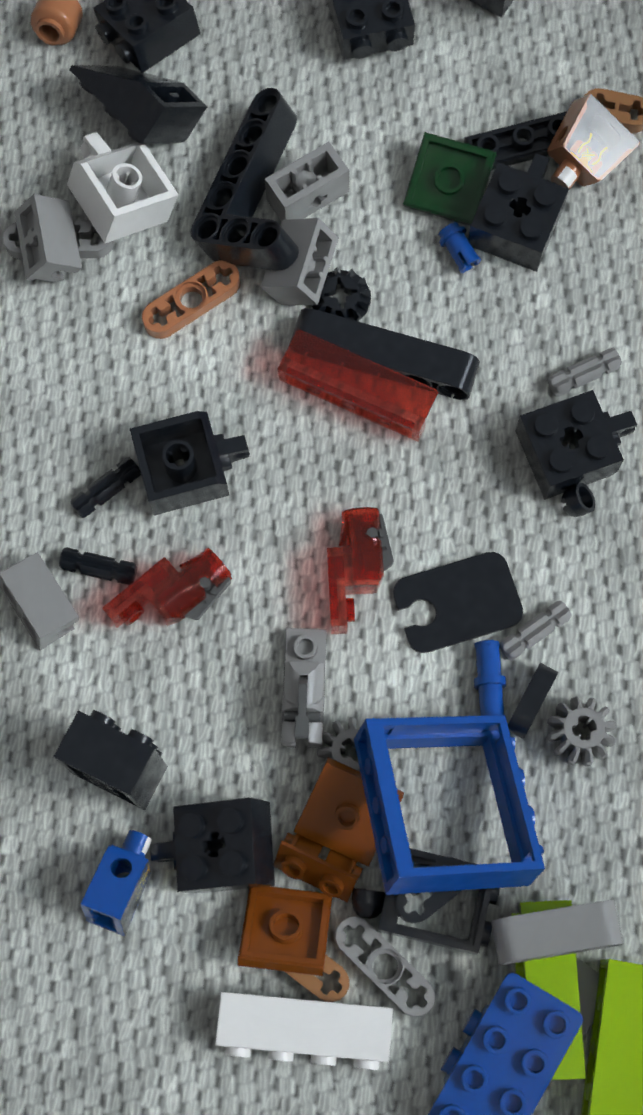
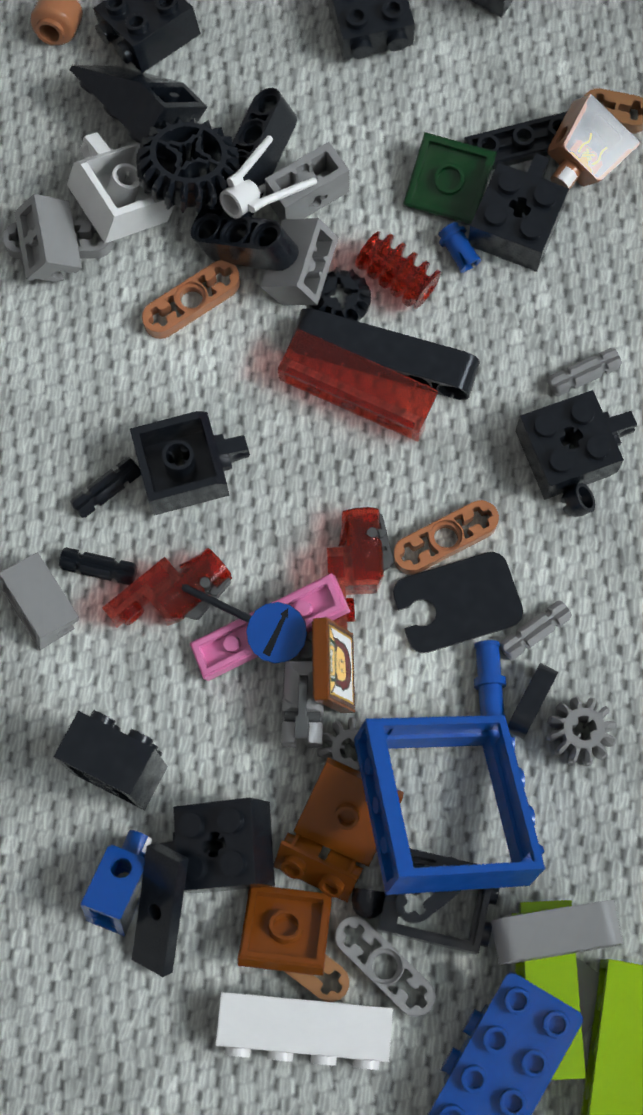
none -> black tile [132,842,189,977]
none -> black gear [136,116,240,214]
none -> blue piece [181,584,307,663]
none -> bright pink tile [190,573,350,681]
none -> white plant [220,135,317,219]
none -> tile [312,617,355,713]
none -> clear red piece [355,231,442,309]
none -> nougat beam [393,500,499,575]

